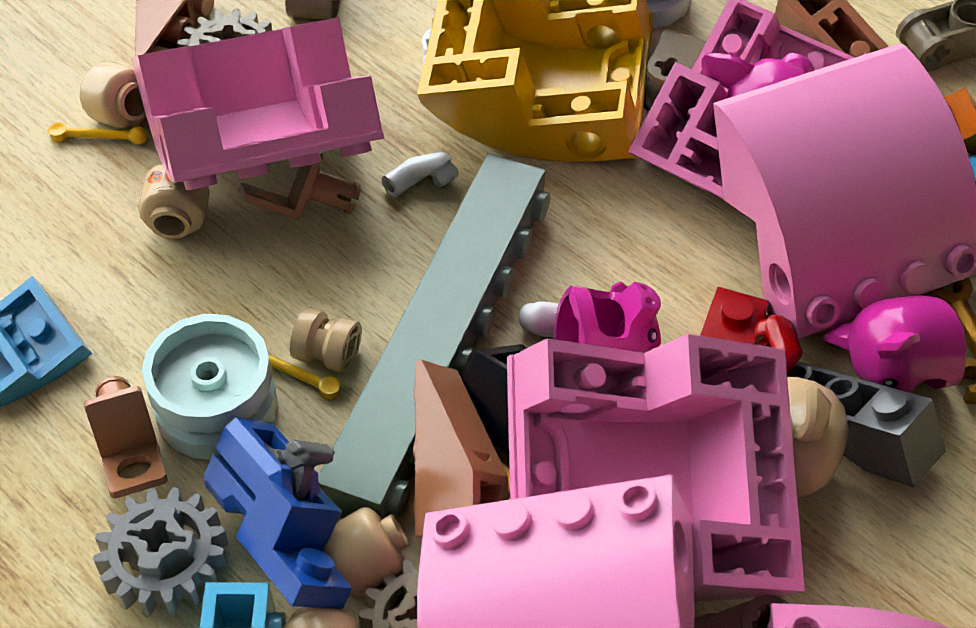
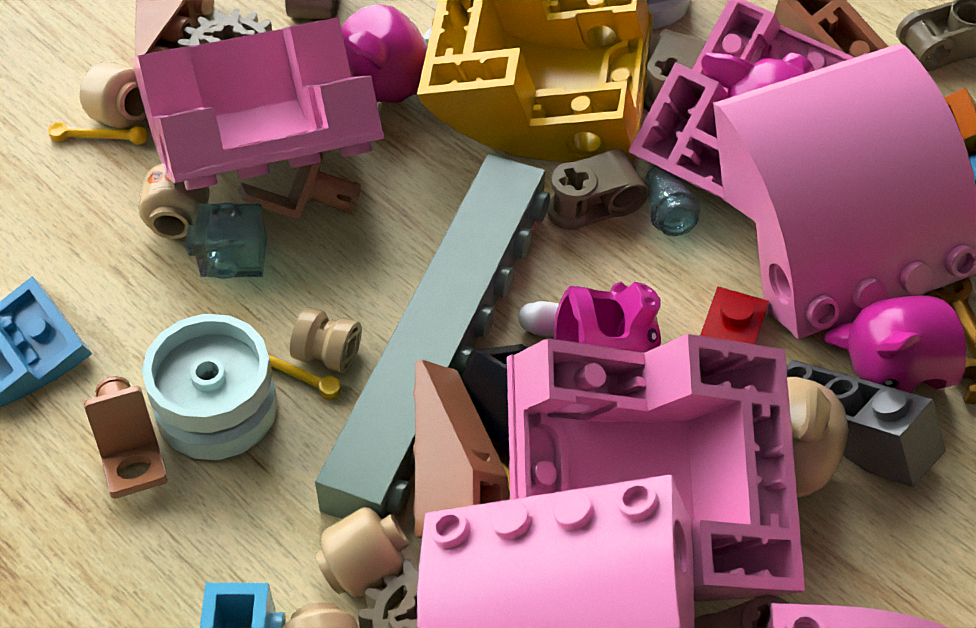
light grey gear [93,487,229,616] -> none
blue plate [203,417,352,609] -> none
white arm [381,151,459,198] -> none
red arm [754,314,803,375] -> none
none -> clear light blue brick [186,203,267,279]
none -> dark pink piece [341,4,428,103]
none -> dark tan piece [547,149,649,230]
none -> clear light blue cone [645,166,700,236]

